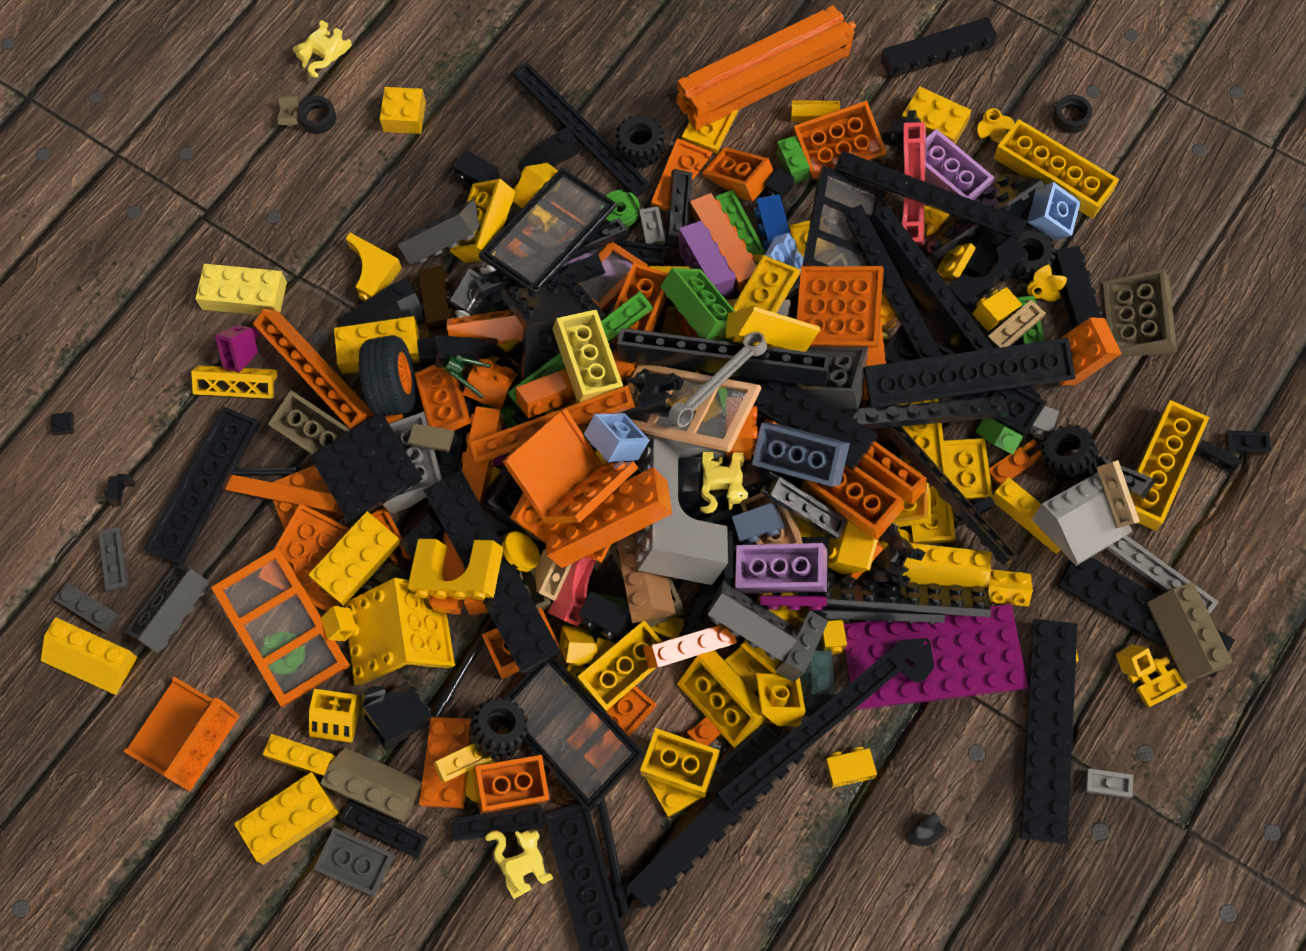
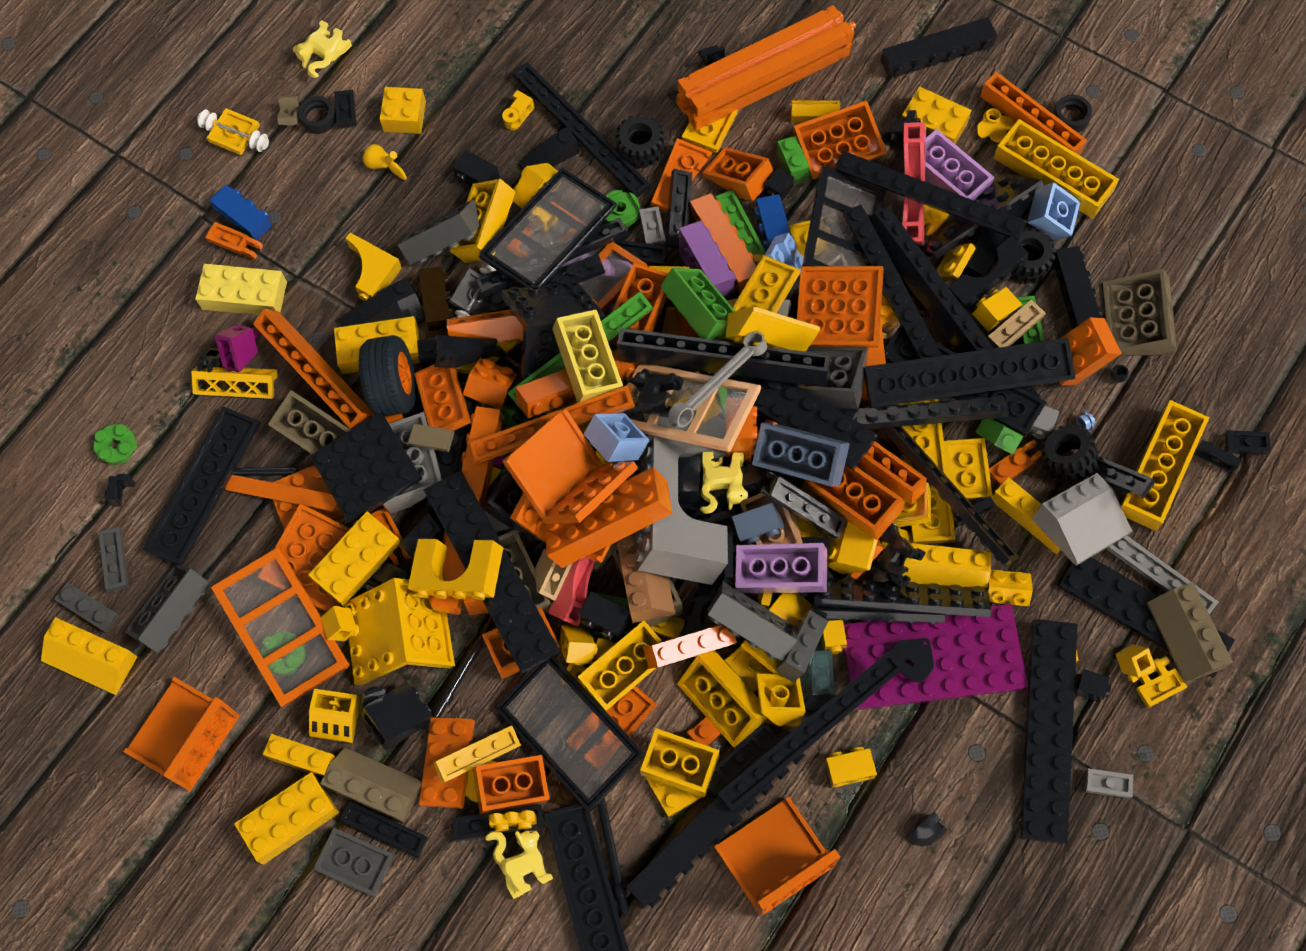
black plate [51,412,74,436] -> none
dark green plant [442,354,491,398] -> none
black tyre [468,697,528,759] -> none
yellow tile [501,531,540,572] -> none
magenta plate [761,595,827,610] -> none
yellow plate [1027,264,1067,301] -> none
tan plate [1097,460,1140,528] -> none
none -> bright green plate [94,424,137,465]
none -> yellow plate [197,108,269,155]
none -> black plate [197,347,222,373]
none -> orange hinge [205,222,263,260]
none -> blue brick [209,185,272,240]
none -> black plate [334,89,357,128]
none -> yellow piece [363,144,407,180]
none -> yellow plate [489,810,537,831]
none -> yellow leg [502,90,534,130]
none -> black bracket [700,45,725,66]
none -> orange bracket [714,797,840,917]
none -> orange brick [980,72,1087,155]
none -> black brick [1074,669,1111,703]
none -> light blue plate [1076,411,1095,430]
none -> black hinge [1111,365,1129,383]

